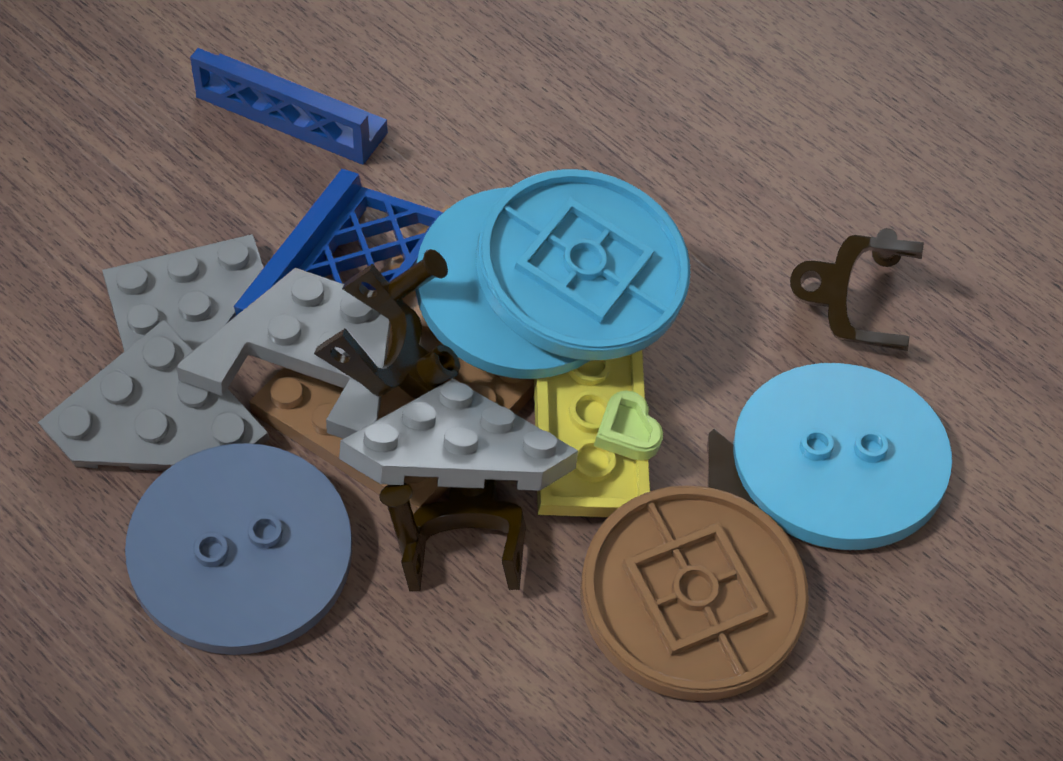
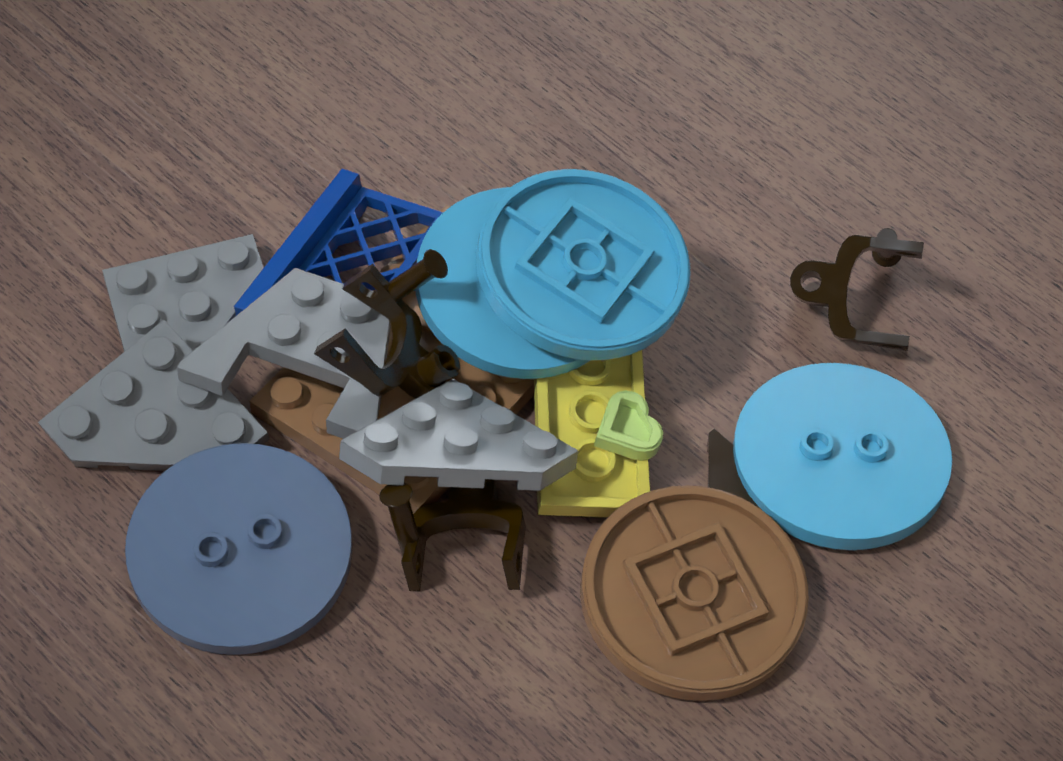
blue fence [190,48,388,165] -> none

